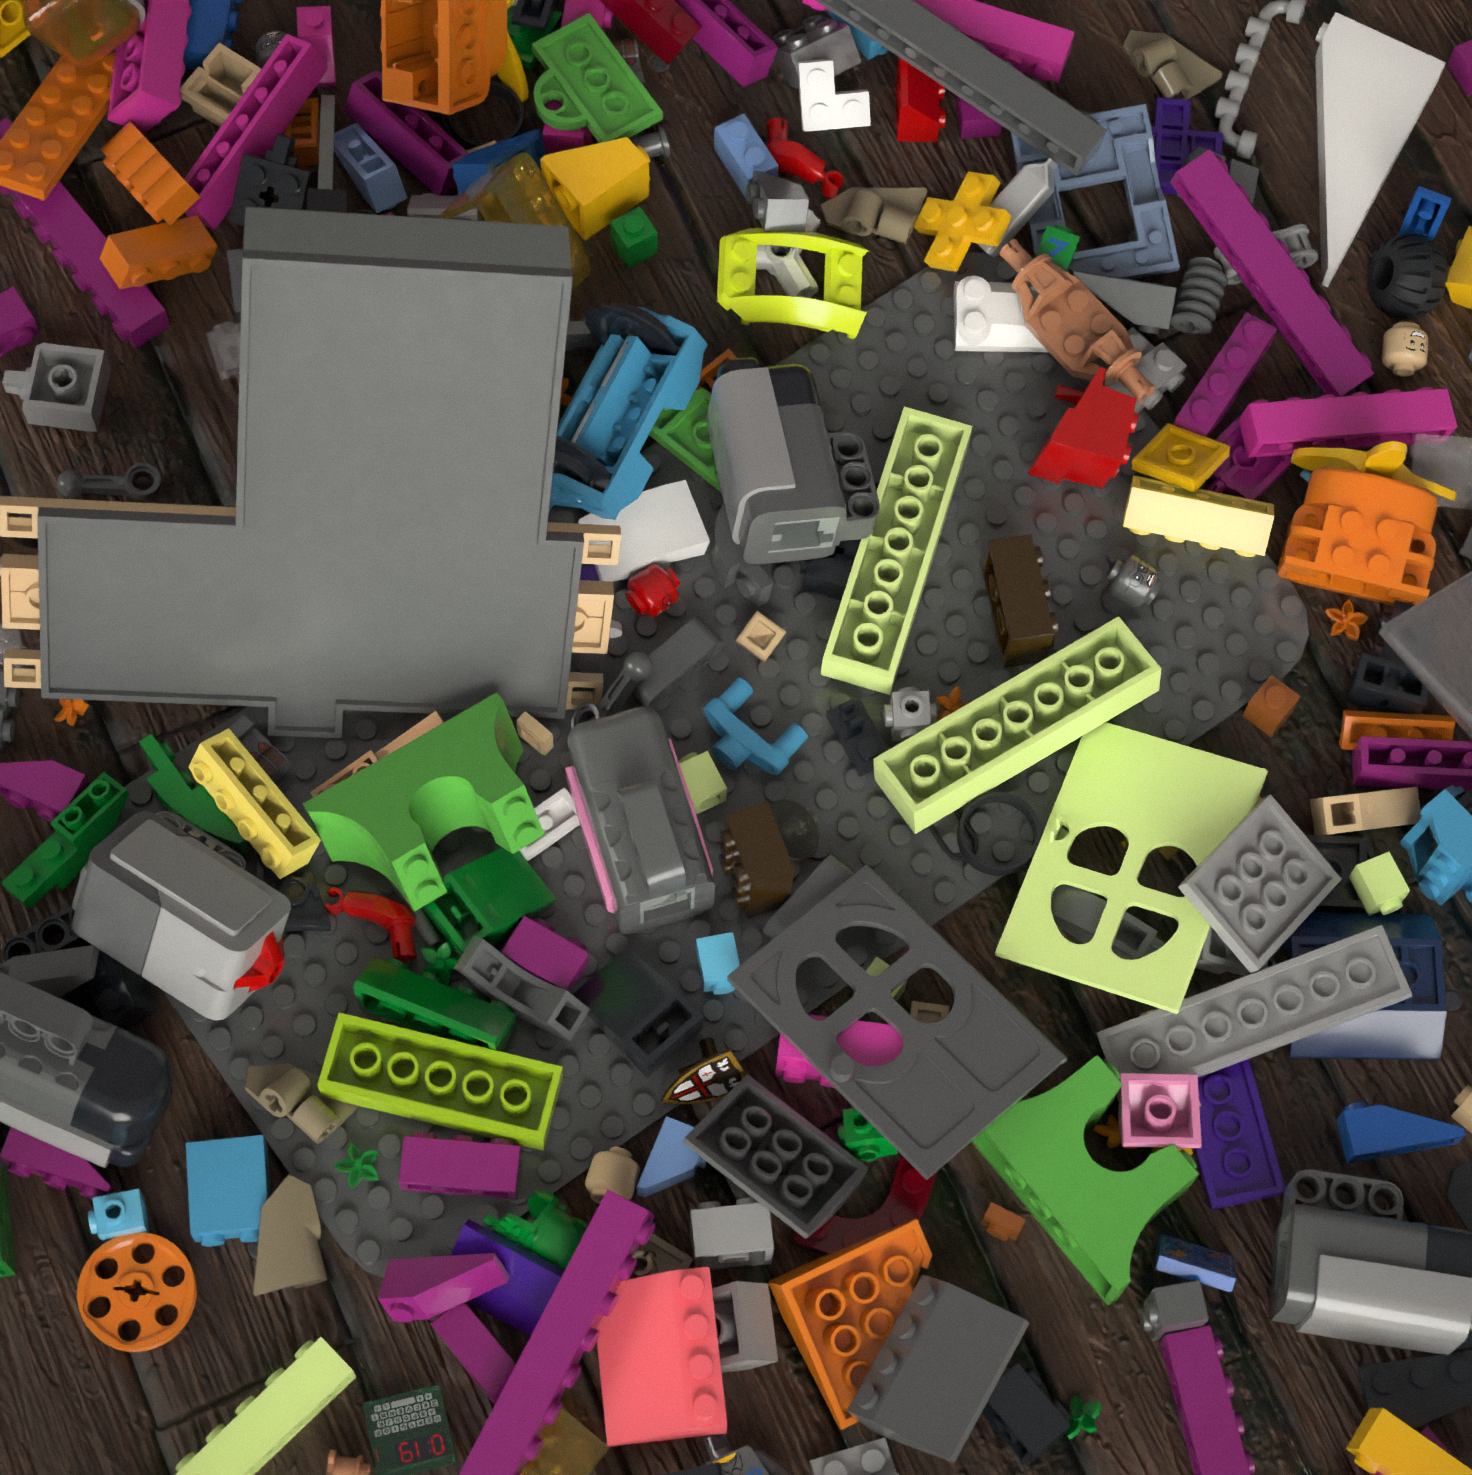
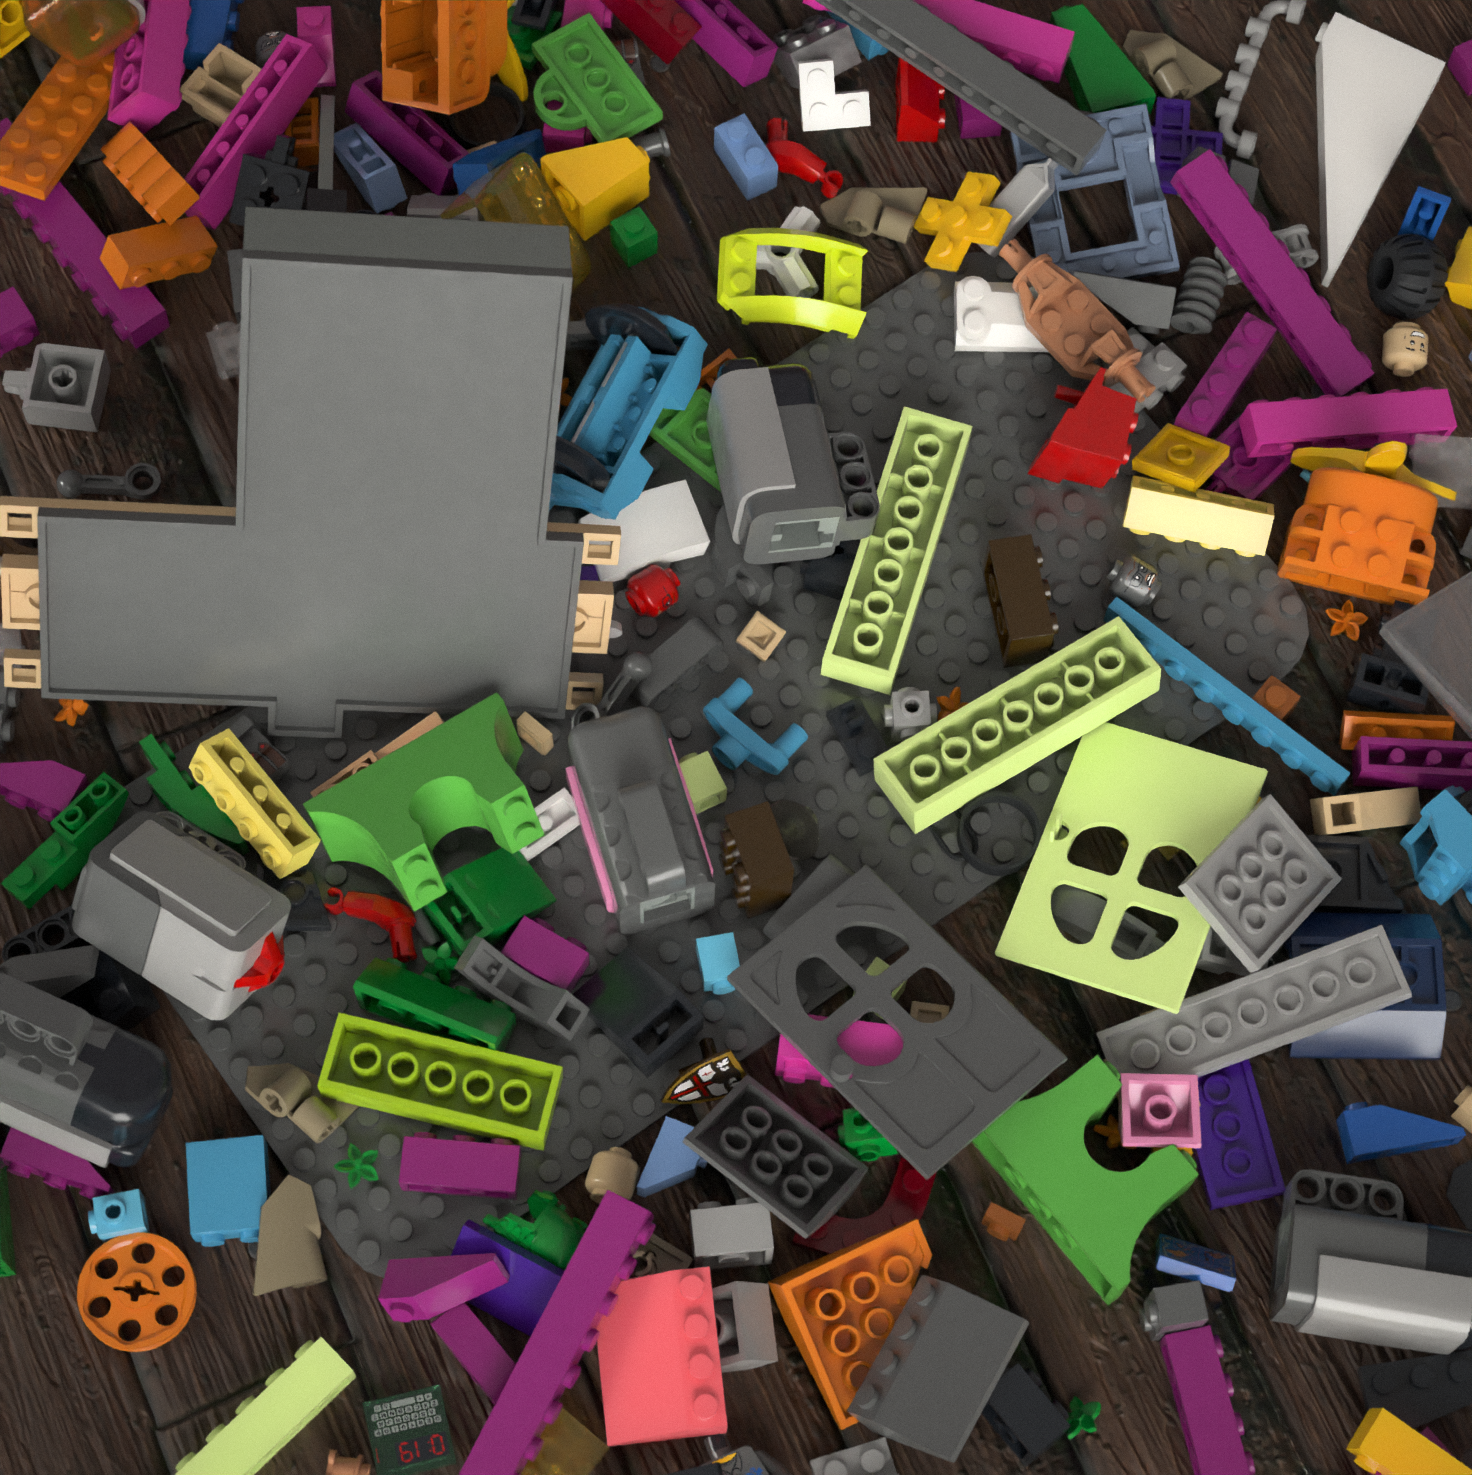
dark grey slope [746,171,809,232] -> none
green brick [1035,225,1080,272] -> none
yellowish green brick [1349,852,1410,916] -> none
none -> green slope [1049,4,1156,114]
none -> dark azure plate [1103,597,1350,796]

